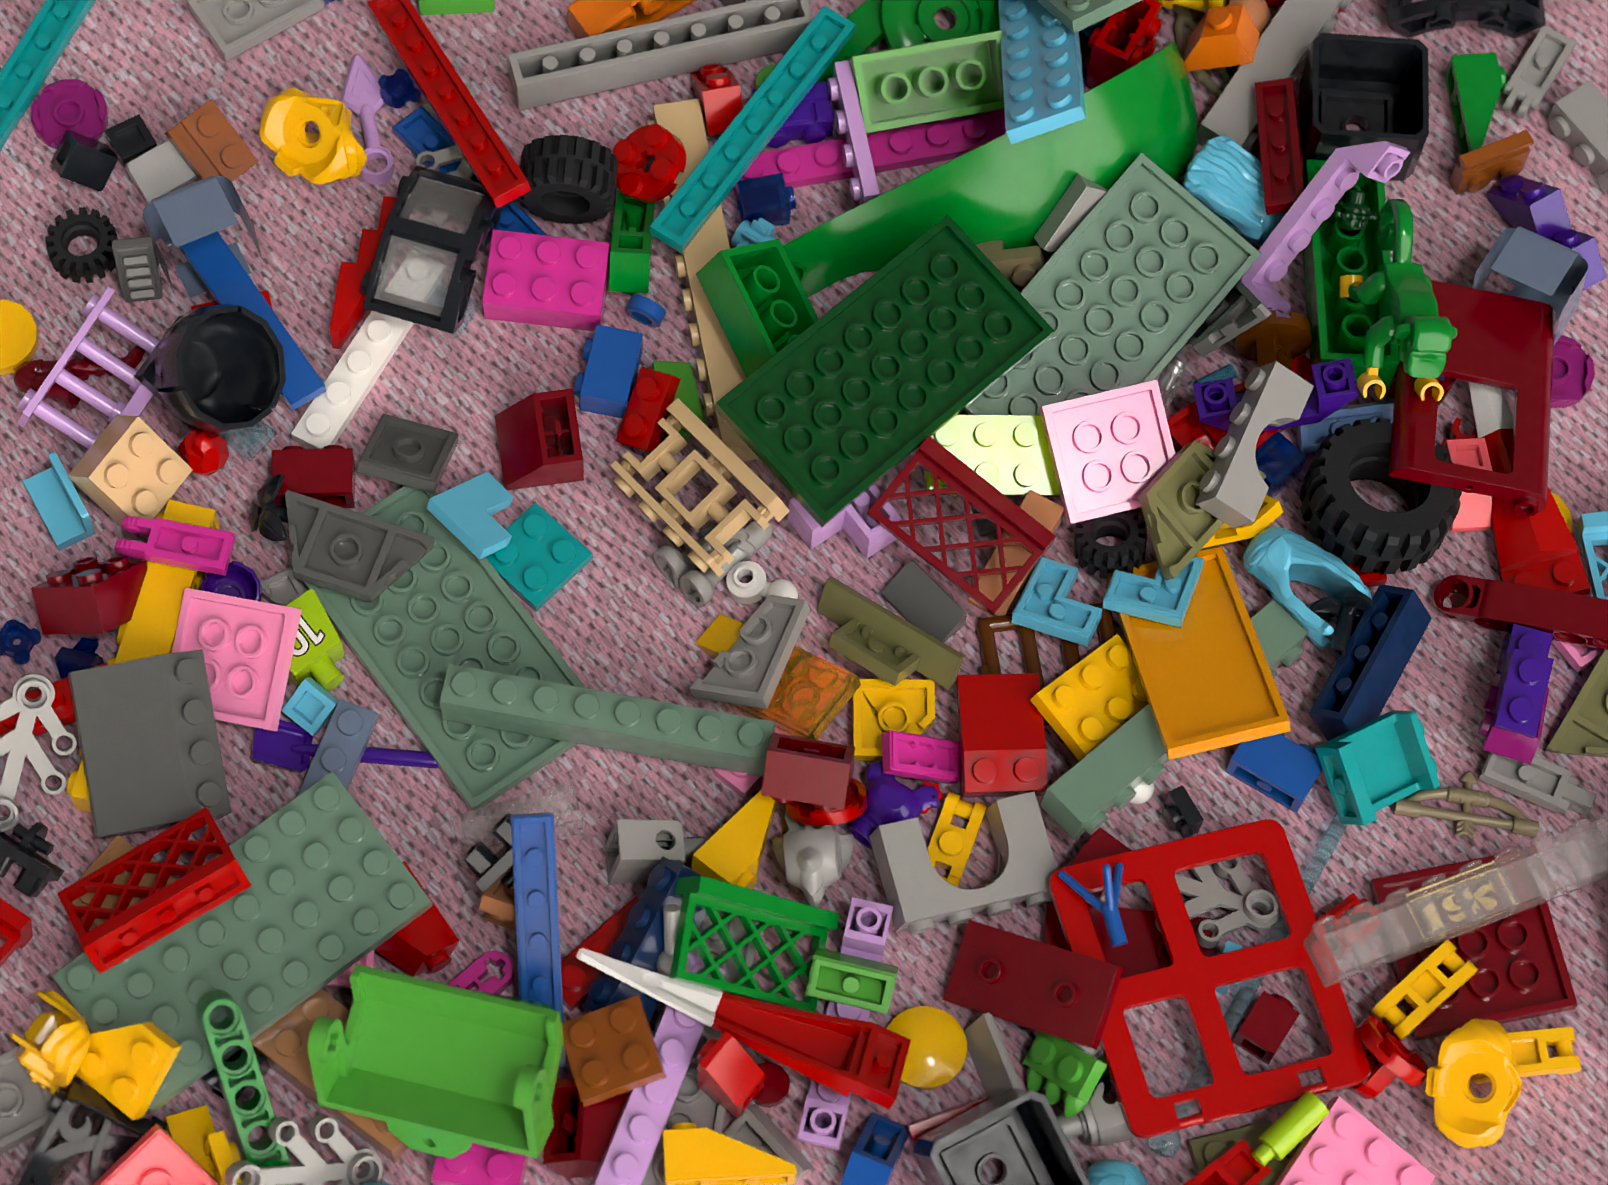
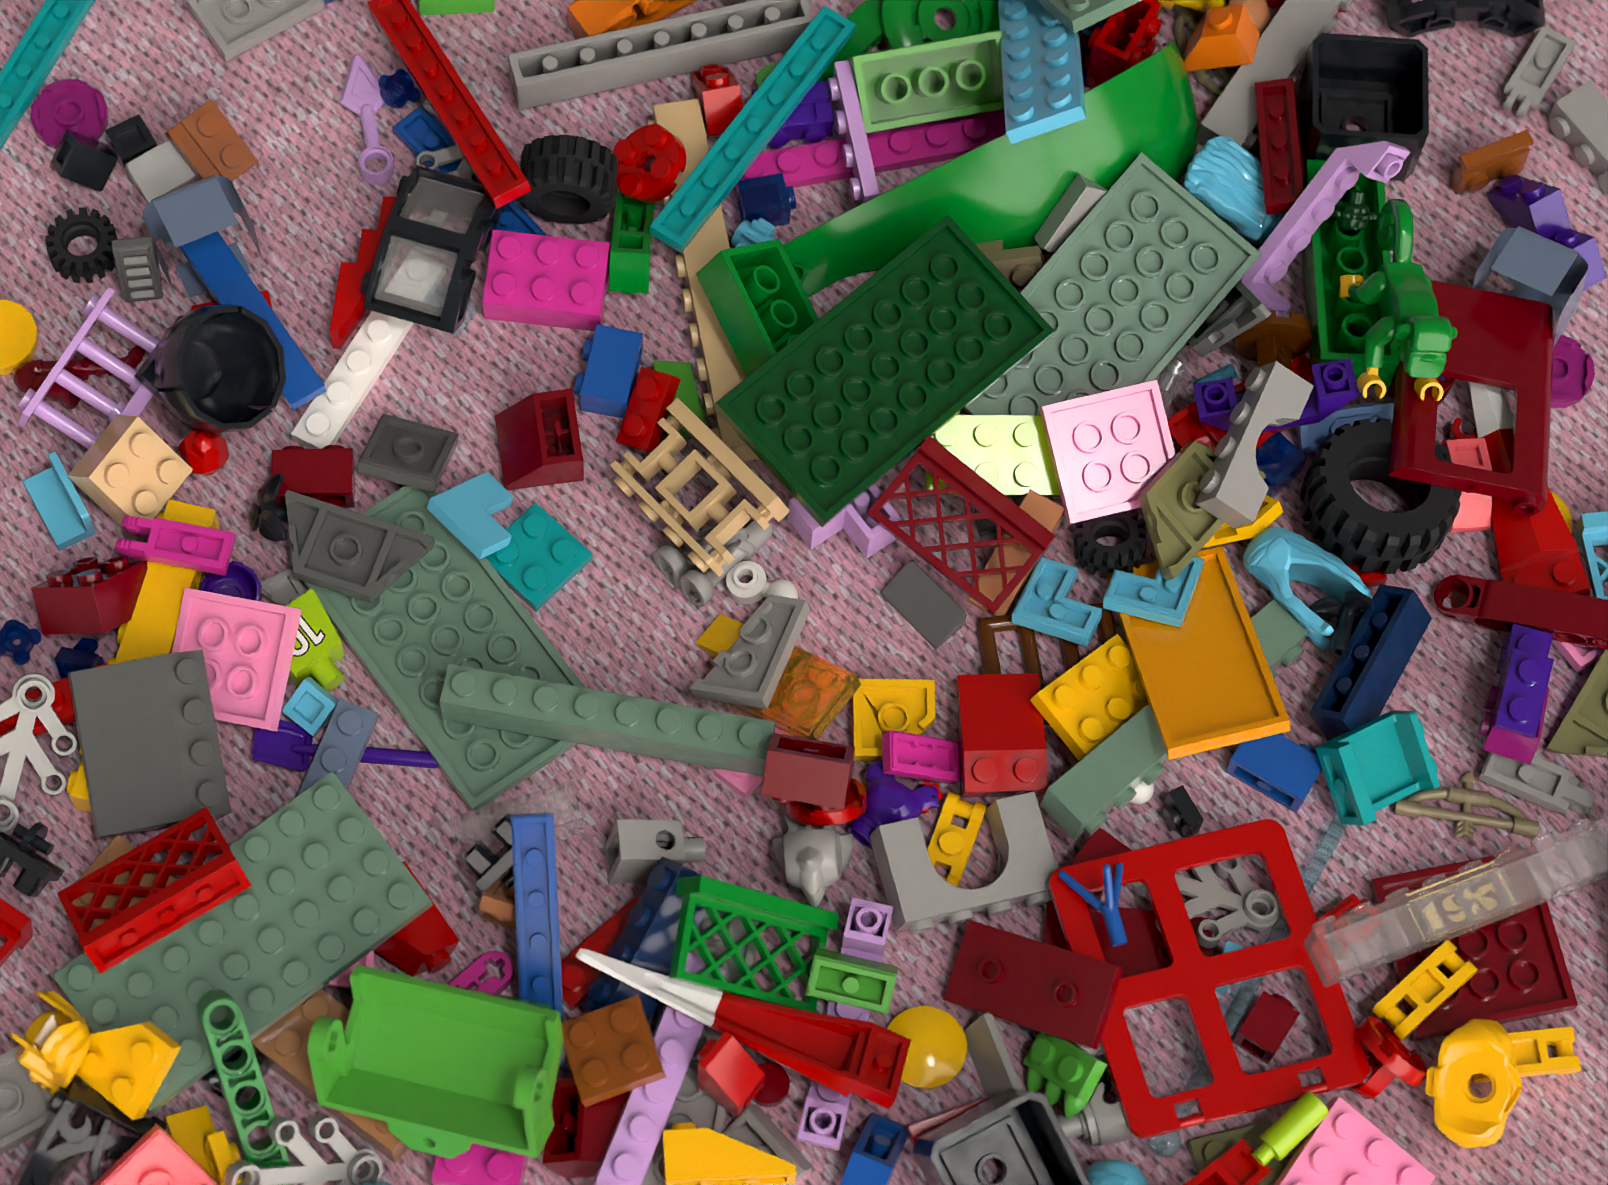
clear light blue slope [219,420,277,462] -> none
yellow piece [259,87,367,184] -> none
blue tile [625,294,666,328] -> none
light grey bar [656,904,690,977] -> none
yellow slope [691,789,778,889] -> none
olive bracket [817,576,964,690] -> none
green slope [1444,52,1506,155] -> none

